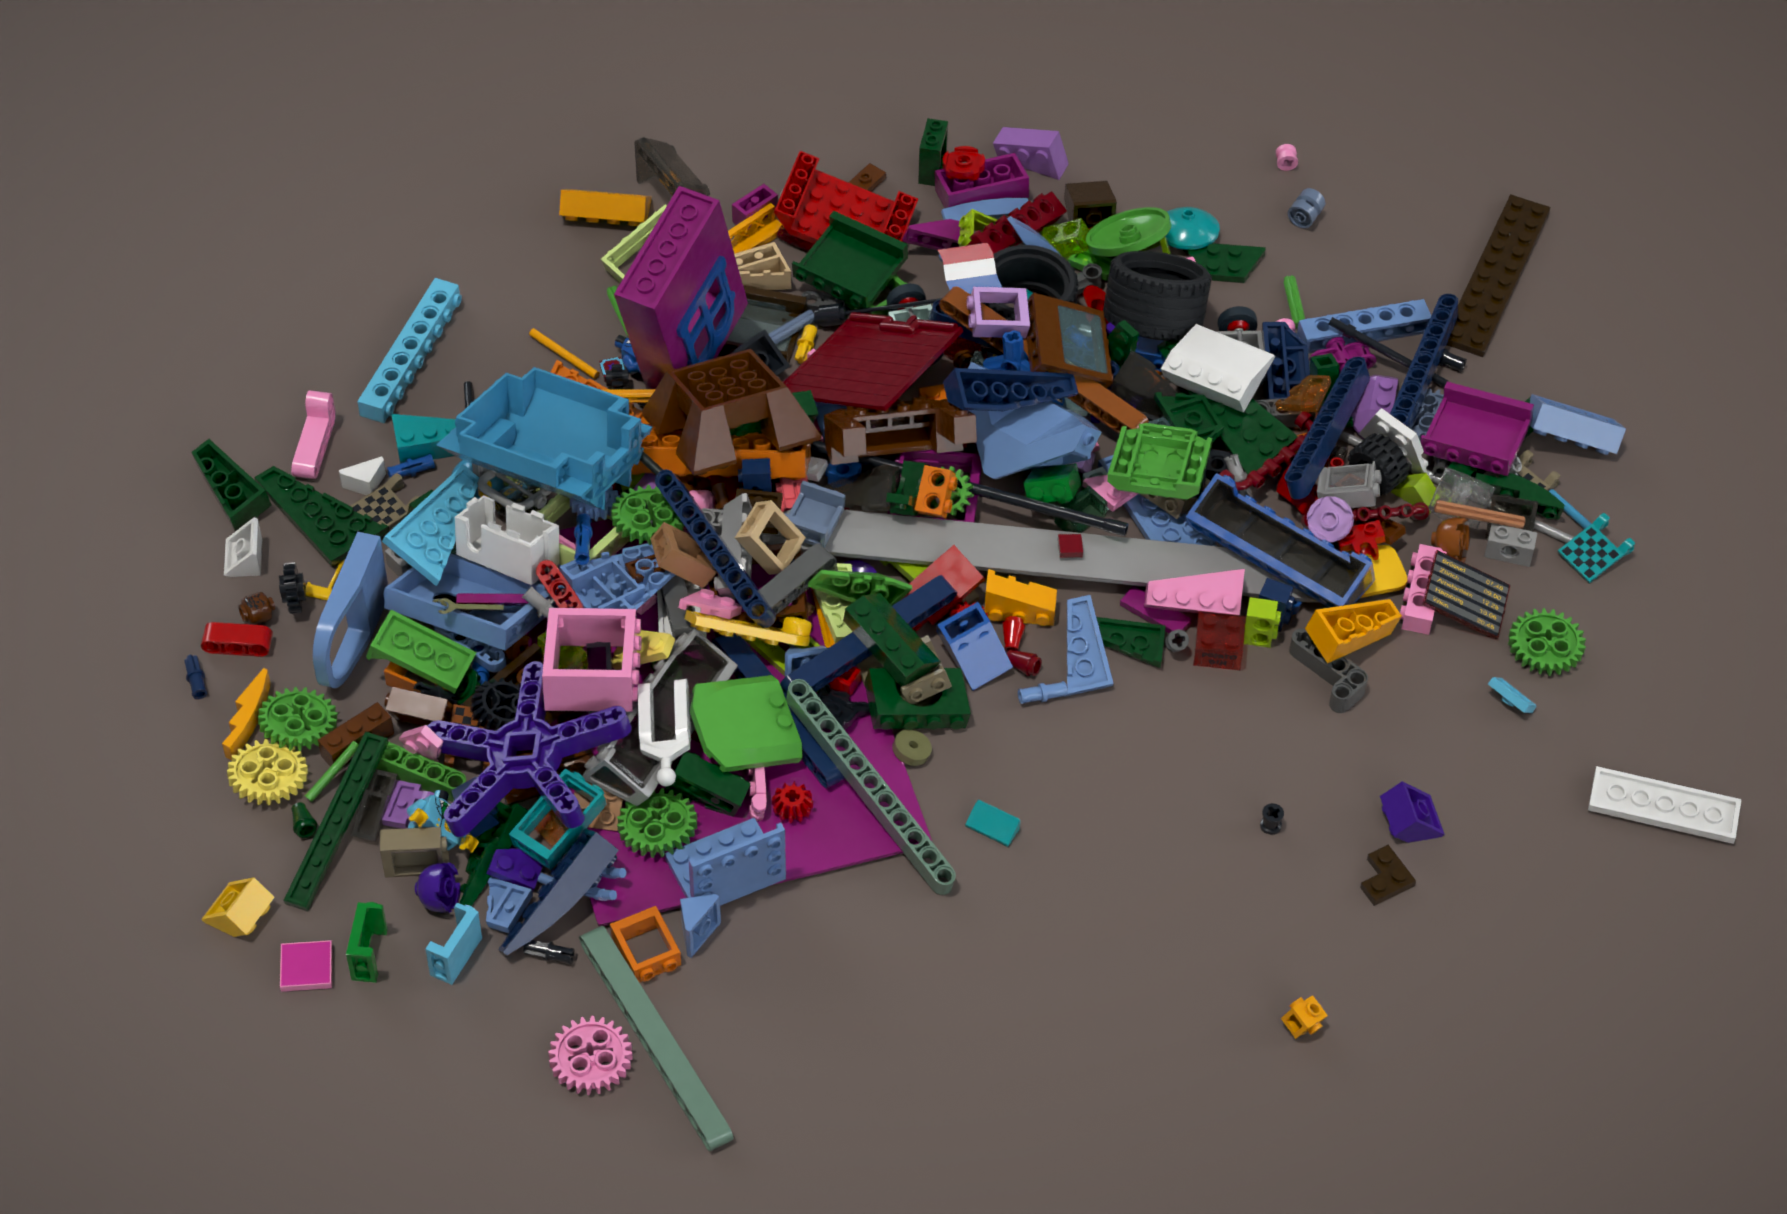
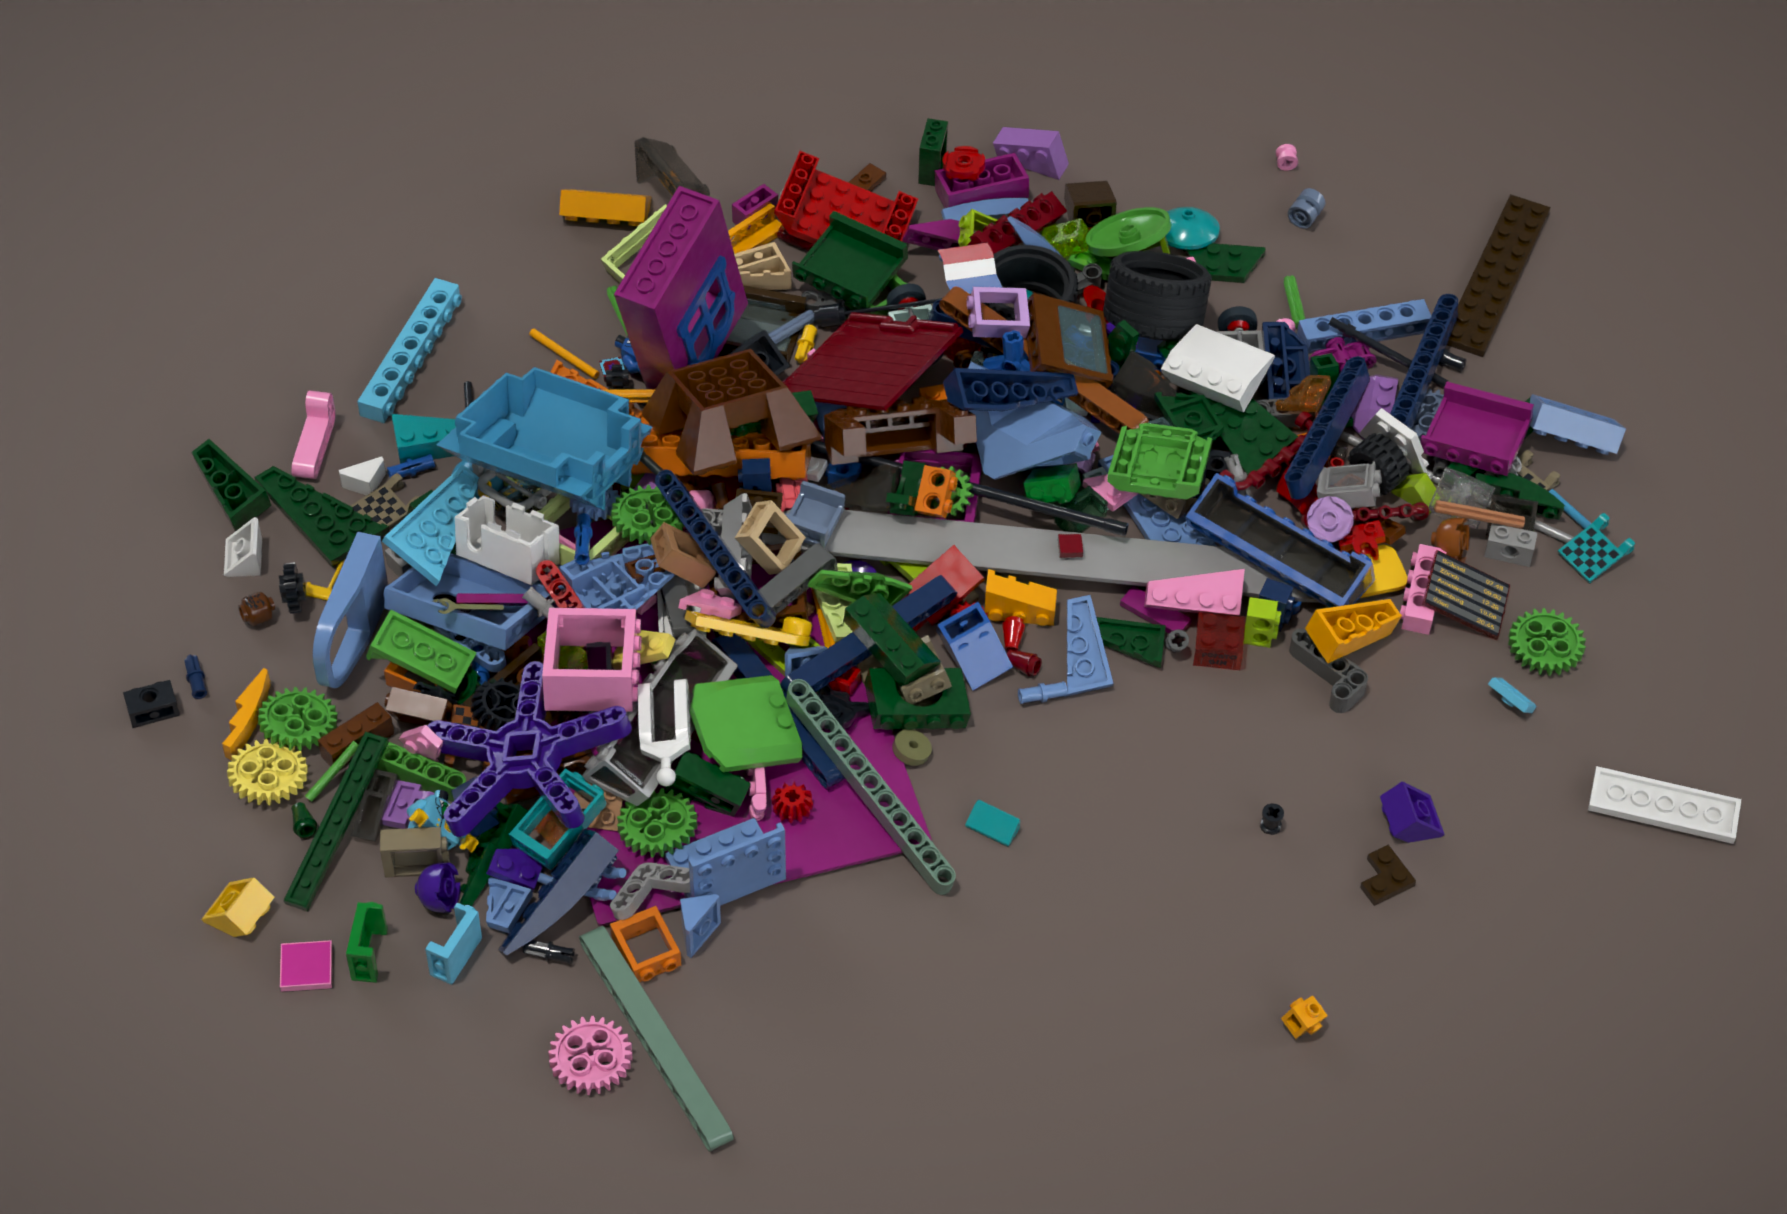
red beam [201,622,273,657] -> none
none -> black brick [123,680,180,728]
none -> light grey beam [610,863,690,920]

